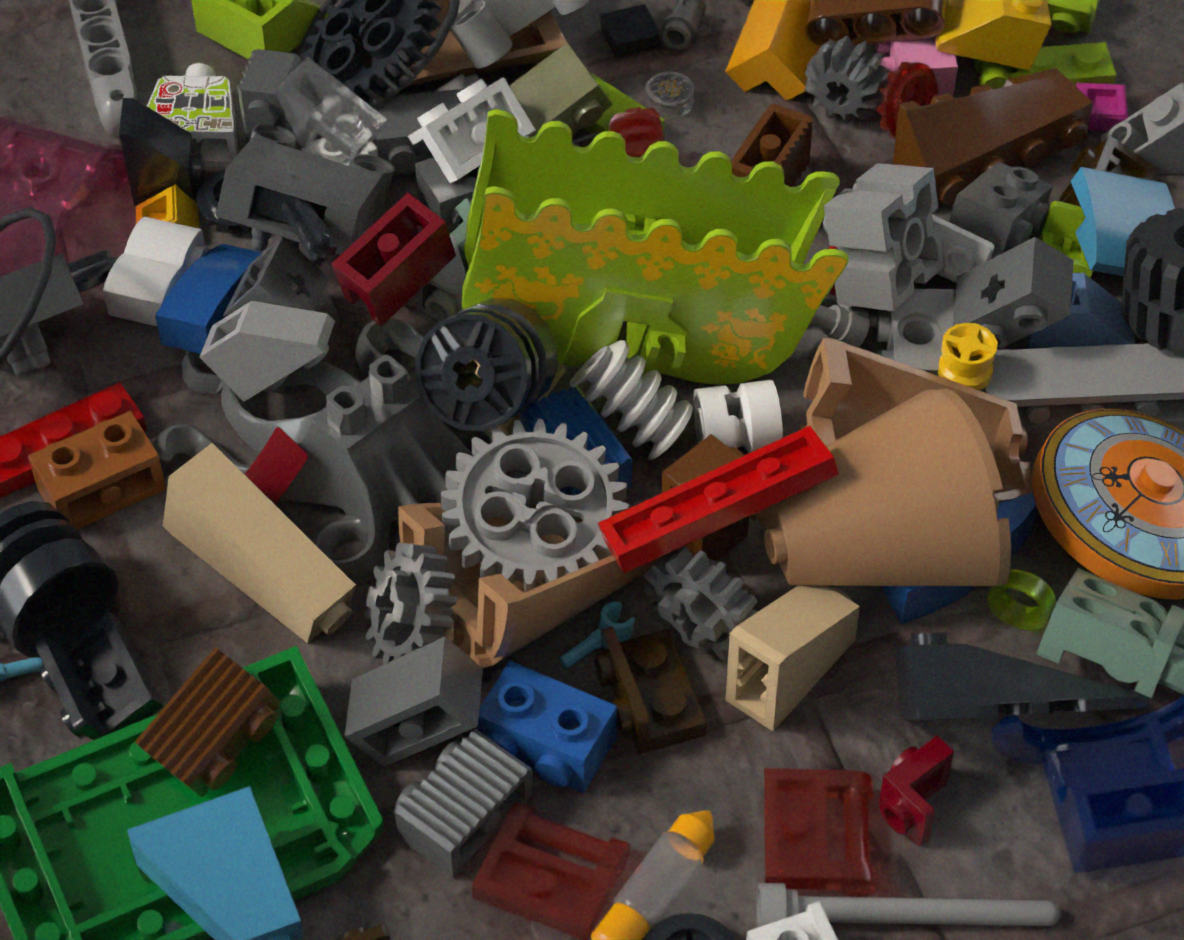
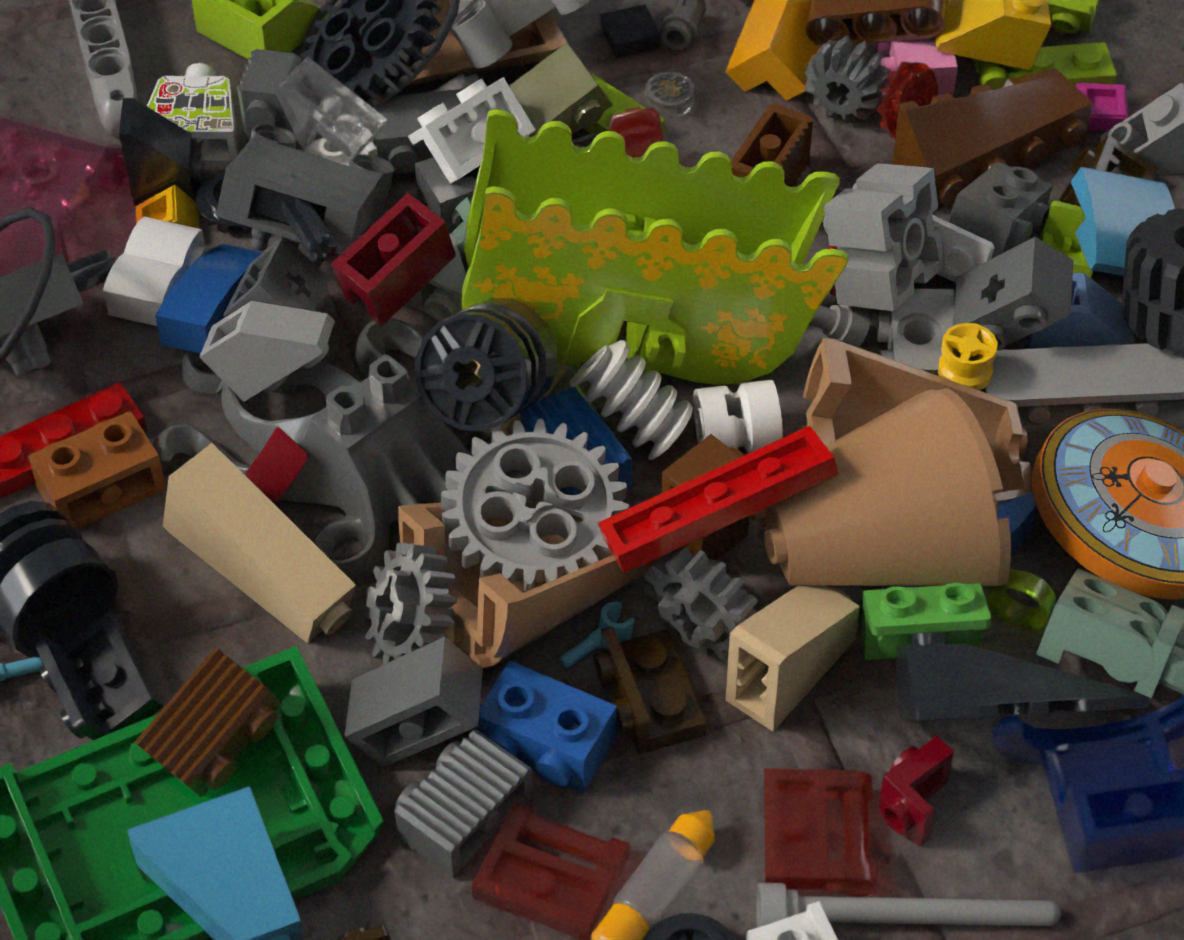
none -> bright green bracket [861,583,991,660]

